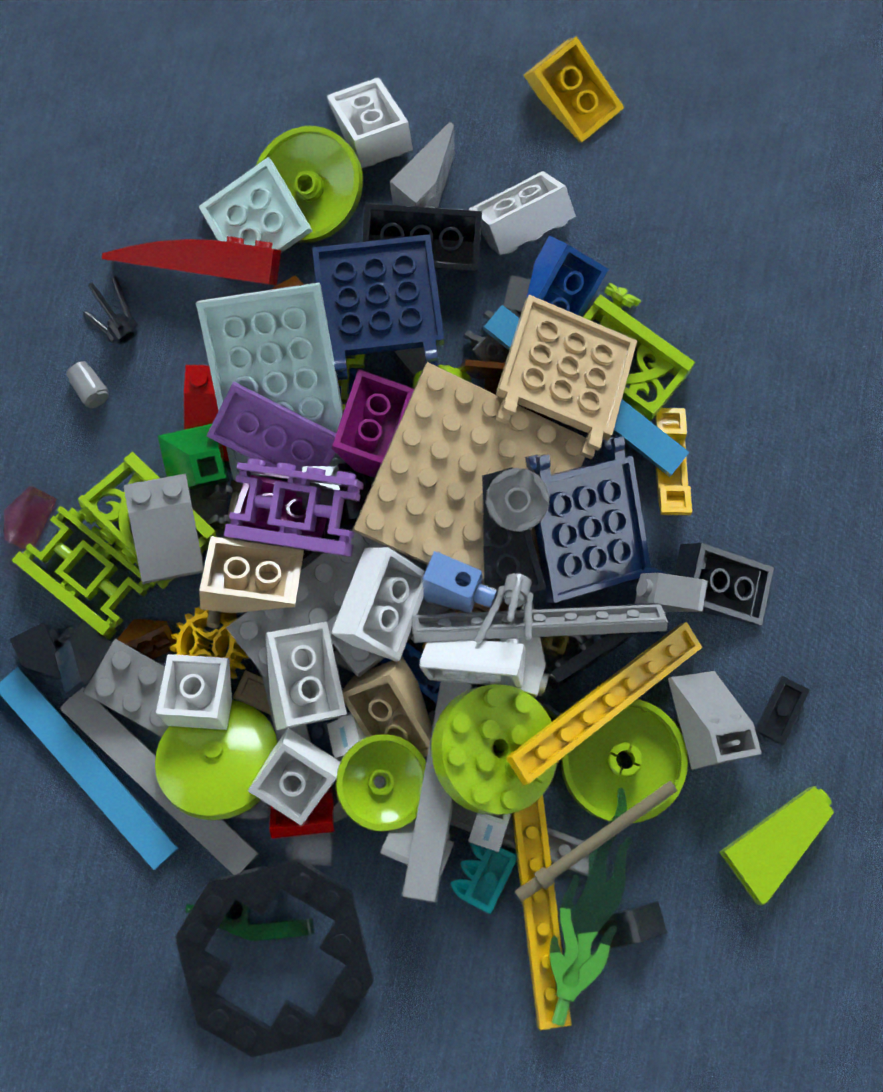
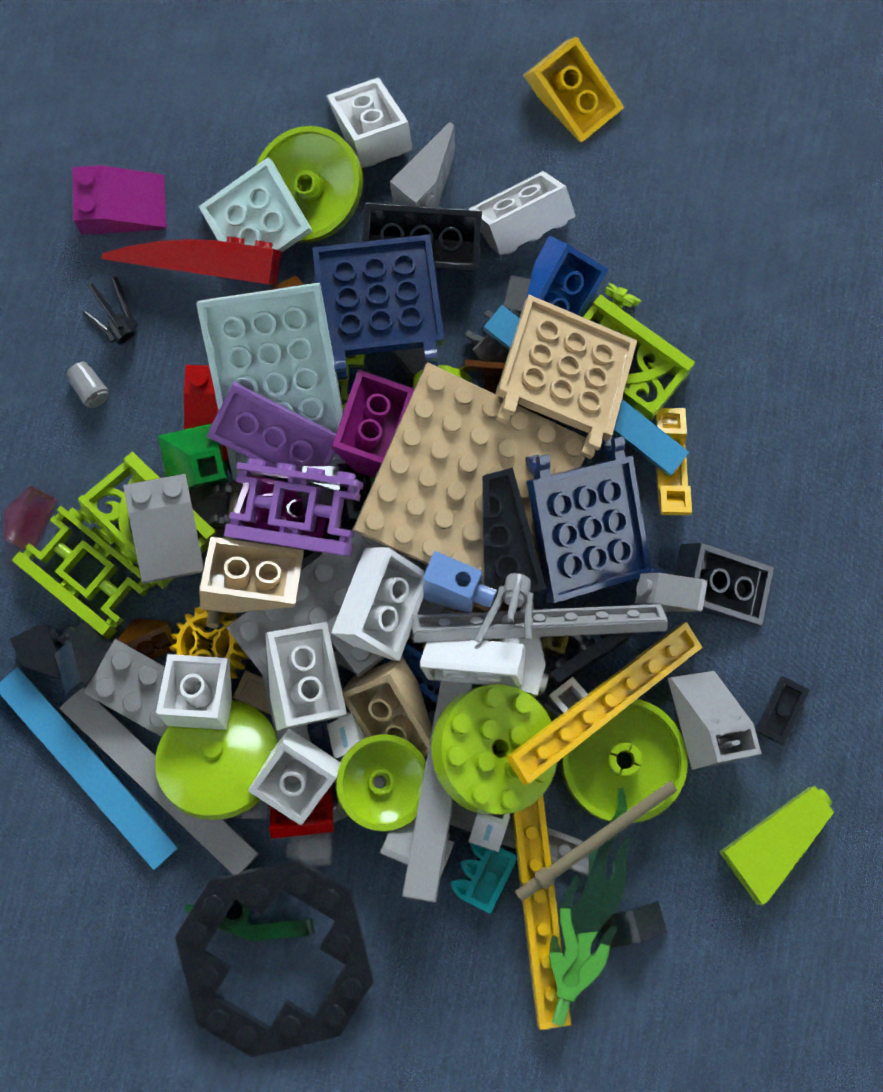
light grey tile [486,468,550,532] -> none
none -> magenta slope [72,165,167,235]
none -> white brick [547,677,588,715]

